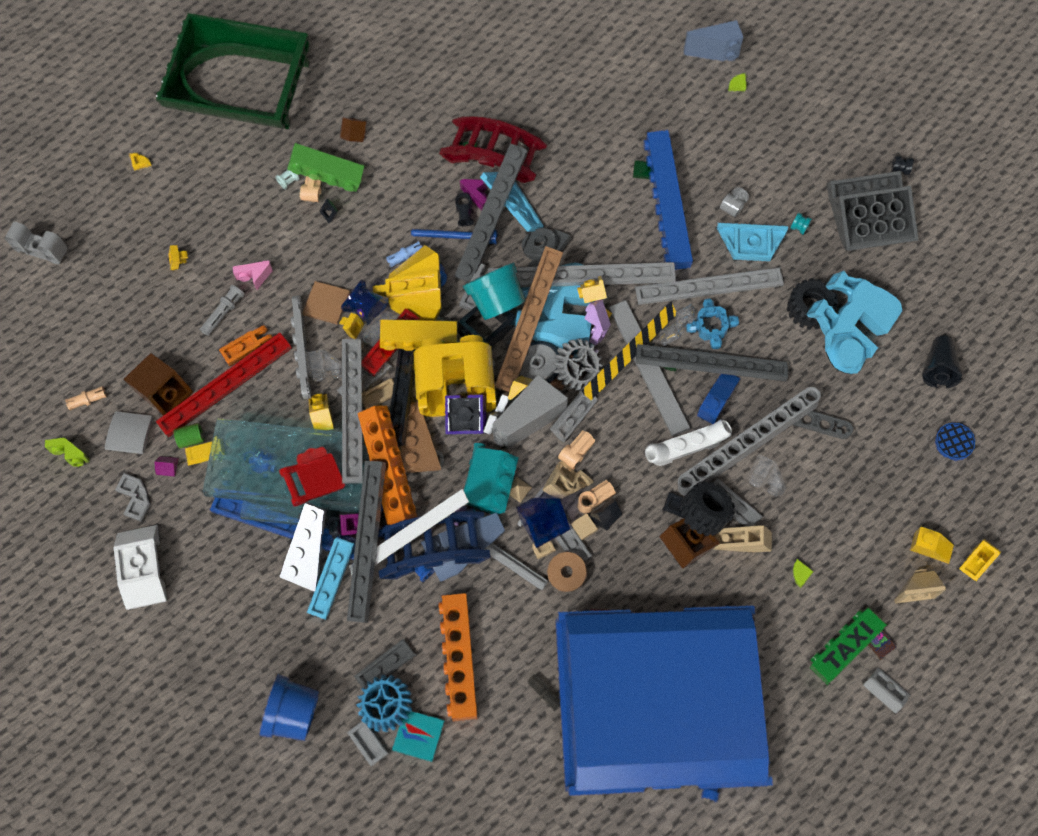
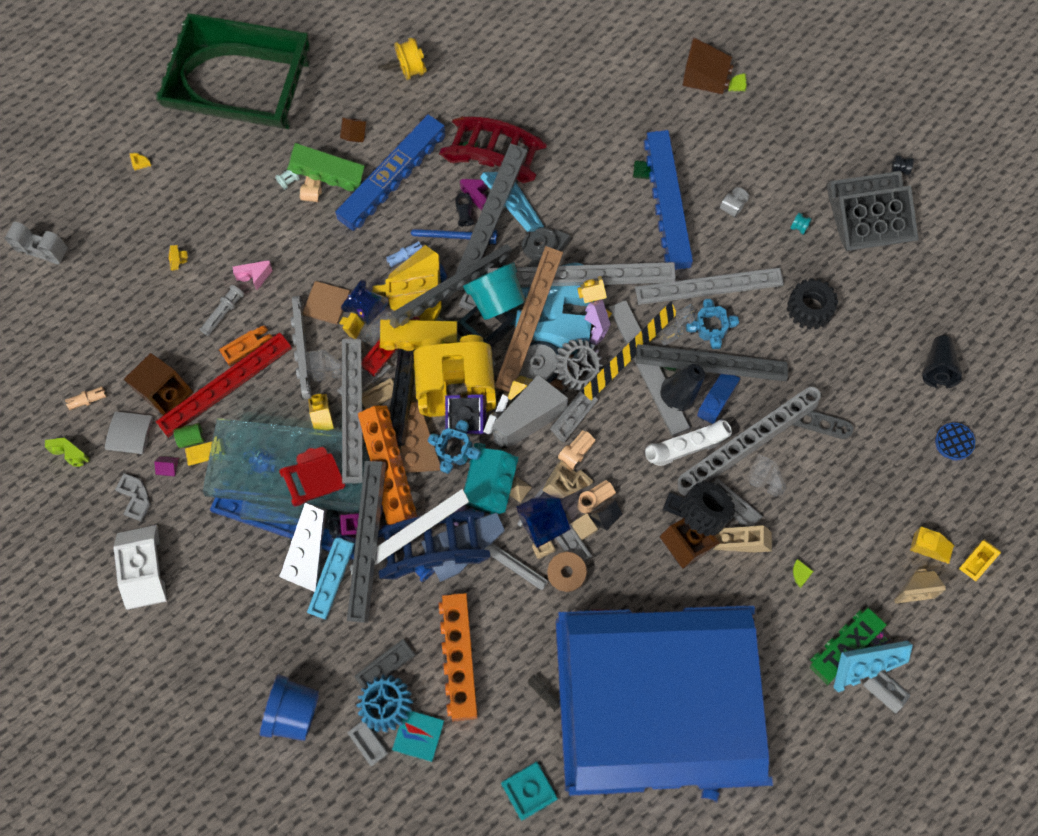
black slope [319,198,338,224] -> none
sand blue slope [683,20,743,61] -> none
medium azure wing [717,223,788,261] -> none
medium azure animal [806,271,902,374] -> none
none -> blue brick [335,114,445,231]
none -> yellow wheel [377,37,427,80]
none -> dark grey plate [390,244,512,329]
none -> dark azure piece [428,420,481,474]
none -> teal tile [501,762,558,821]
none -> black cone [660,364,705,411]
none -> reddish brown slope [682,38,734,95]
none -> medium azure wing [833,641,913,692]

